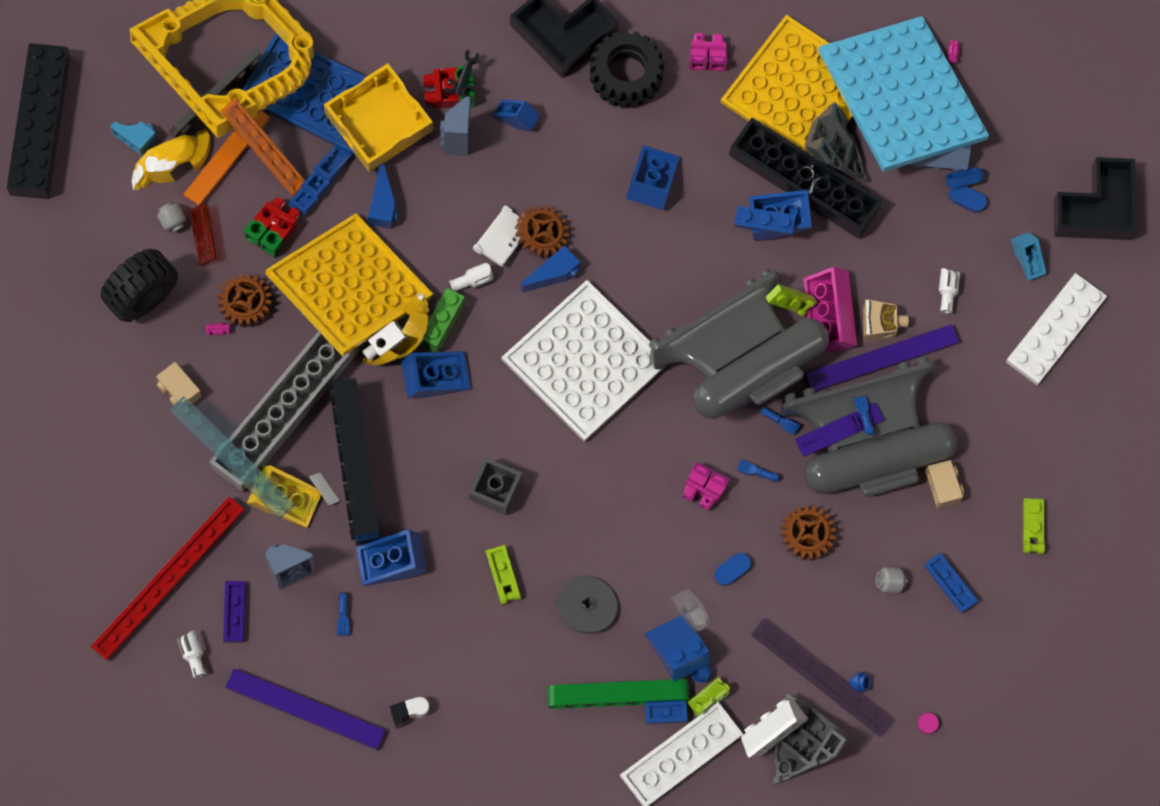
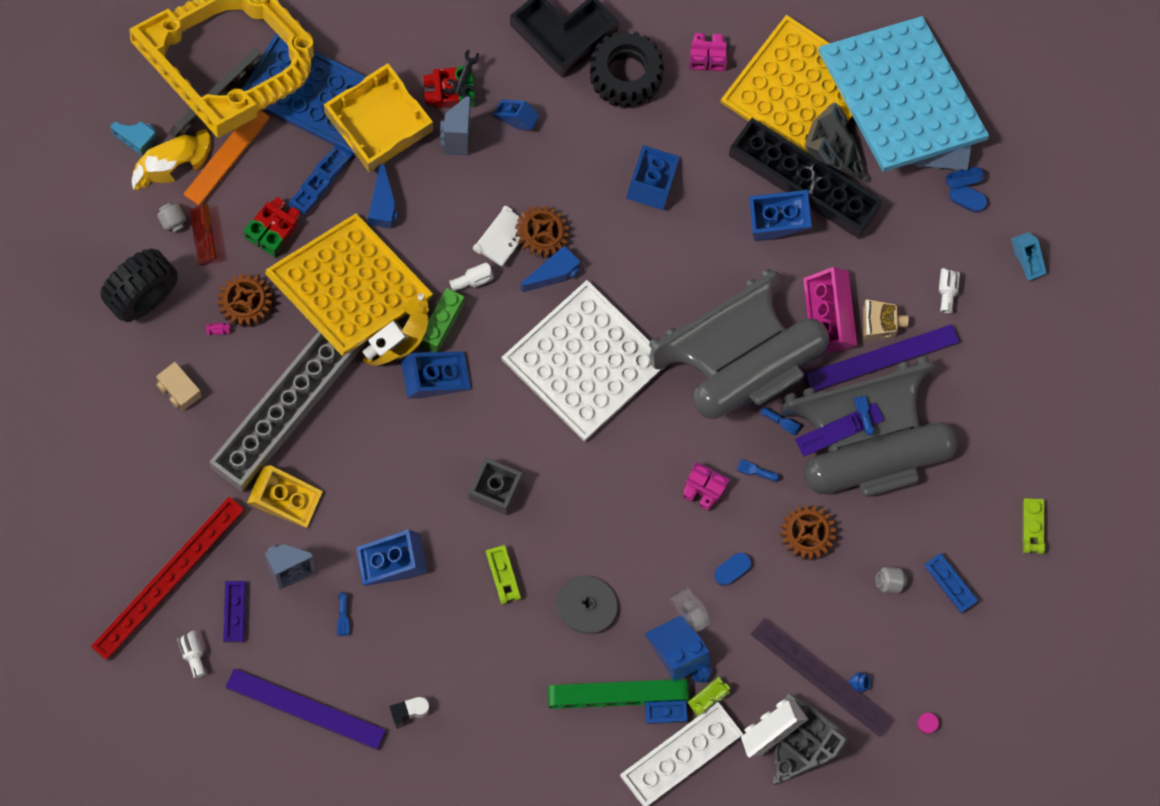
black brick [7,43,70,199] -> none
clear light blue plate [169,396,295,520] -> none
orange tile [220,98,305,196] -> none
white sticker [309,473,340,505] -> none
black brick [329,378,380,546] -> none
blue plate [734,206,796,236] -> none
lime plate [766,284,817,317] -> none
tan brick [925,460,964,509] -> none
dark pink piece [947,40,960,64] -> none
white plate [1006,273,1107,385] -> none
black piece [1054,157,1137,240] -> none

